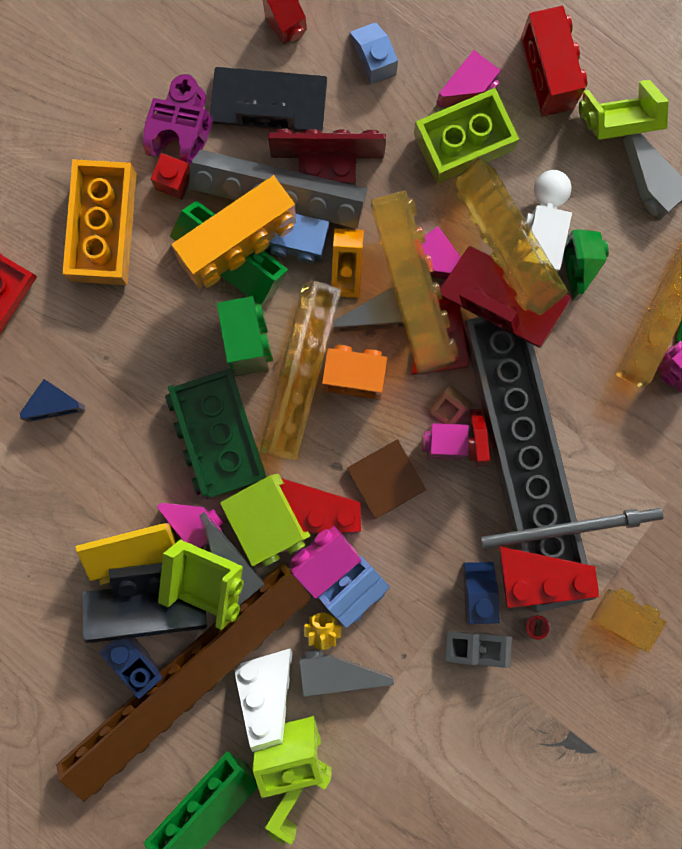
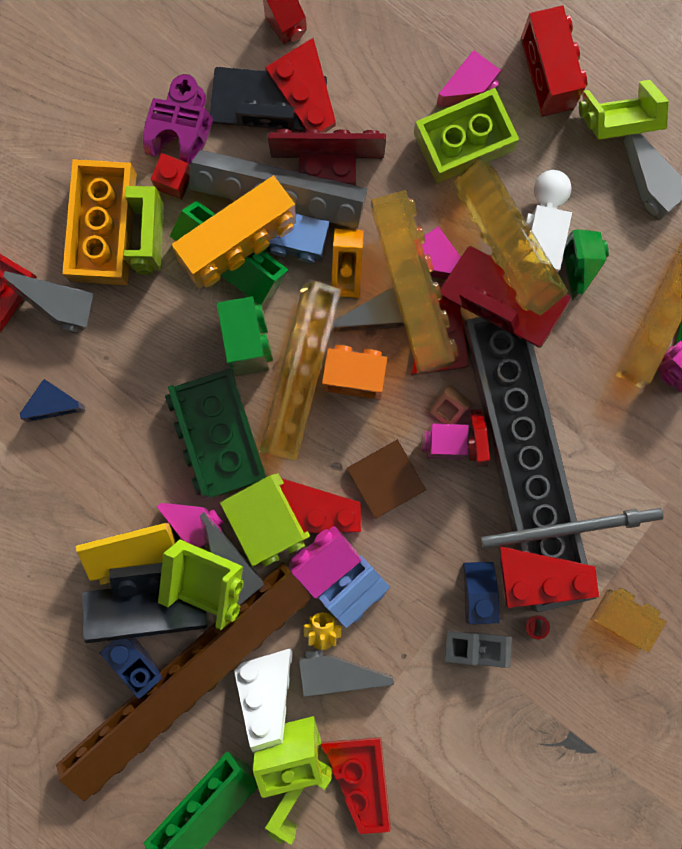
medium blue slope [350,22,398,85] -> none
none -> dark grey slope [2,271,94,333]
none -> lime panel [123,186,164,275]
none -> red wing [266,37,336,133]
none -> red wing [321,737,391,834]

